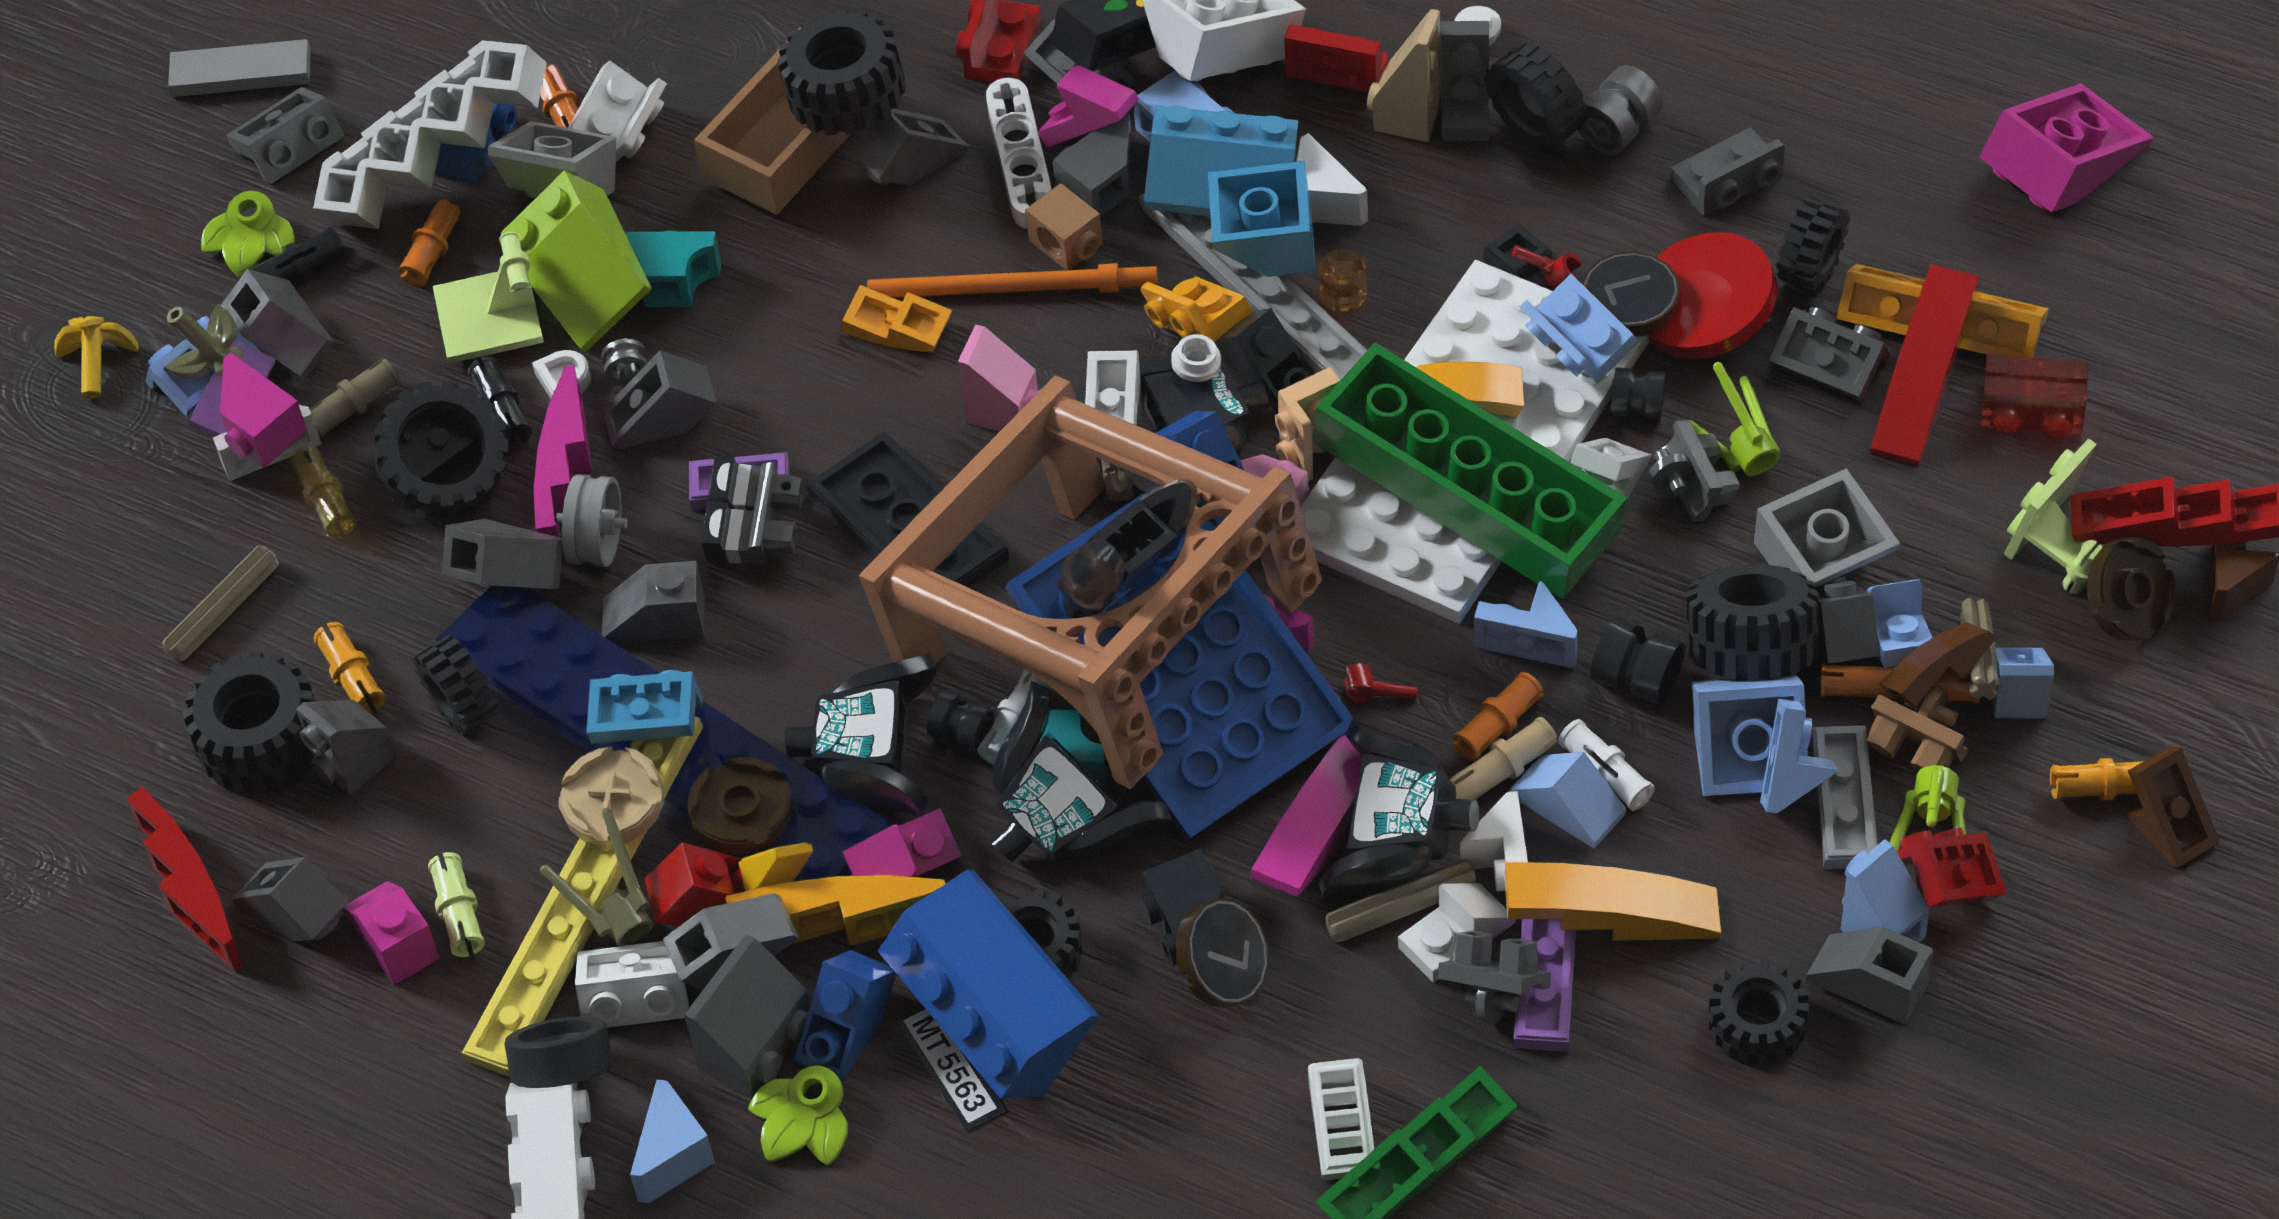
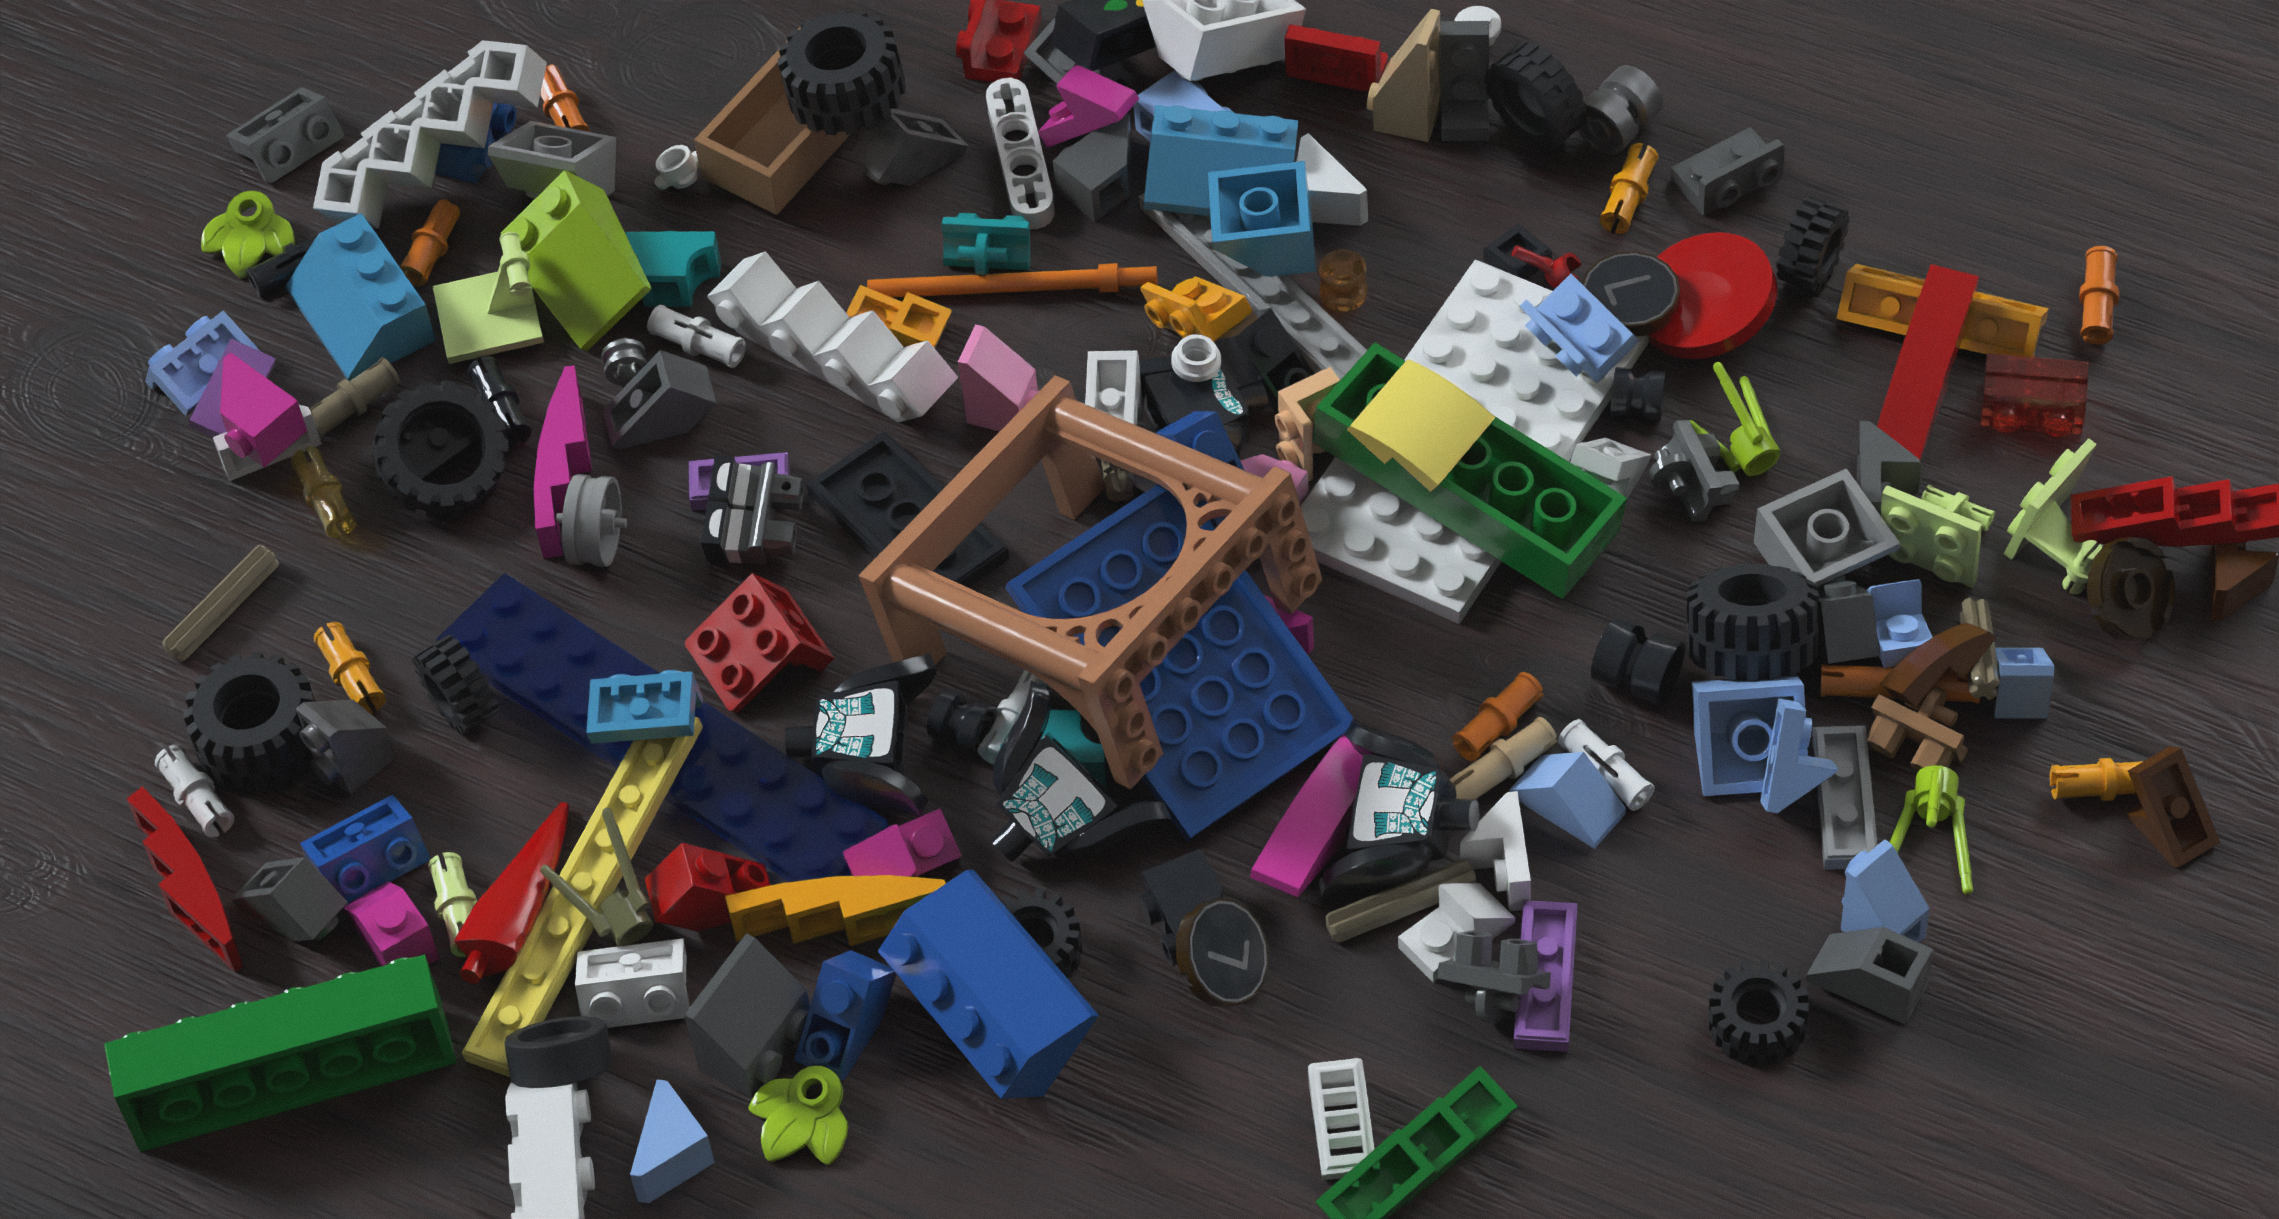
yellow plant [54,316,138,398] -> none
olive plant [166,304,243,379] -> none
light grey tile [168,39,311,97] -> none
flat silver slope [221,269,334,378] -> none
flat silver slope [442,519,563,589] -> none
white tile [532,350,591,399] -> none
tan tile [559,747,664,846] -> none
white bracket [568,60,667,162] -> none
flat silver slope [602,561,705,645] -> none
dark grey slope [663,893,799,991] -> none
dark brown tile [687,757,794,854] -> none
yellow slope [738,842,813,891] -> none
sticker [895,1005,1005,1131] -> none
medium nougat brick [1025,183,1103,270] -> none
black torso [1057,479,1197,618] -> none
red hand [1343,663,1418,704] -> none
light orange slope [1416,361,1524,418] -> none
light blue slope [1474,581,1578,668] -> none
light orange slope [1504,862,1721,941] -> none
dark grey bracket [1769,307,1890,402] -> none
red bracket [1896,828,2007,908] -> none
dark pink slope [1979,83,2154,212] -> none
none -> green brick [104,954,457,1152]
none -> white pin [154,744,234,837]
none -> dark azure slope [286,213,436,381]
none -> blue bracket [300,795,430,904]
none -> red piece [454,802,570,984]
none -> white pin [647,305,746,368]
none -> white plate [655,145,699,190]
none -> red bracket [685,573,835,713]
none -> white brick [707,251,958,422]
none -> teal hips [941,213,1031,275]
none -> light yellow slope [1347,359,1495,492]
none -> light orange pin [1599,143,1659,234]
none -> dark grey slope [1857,421,1922,514]
none -> yellowish green plate [1881,485,1995,588]
none -> orange pin [2079,246,2120,345]

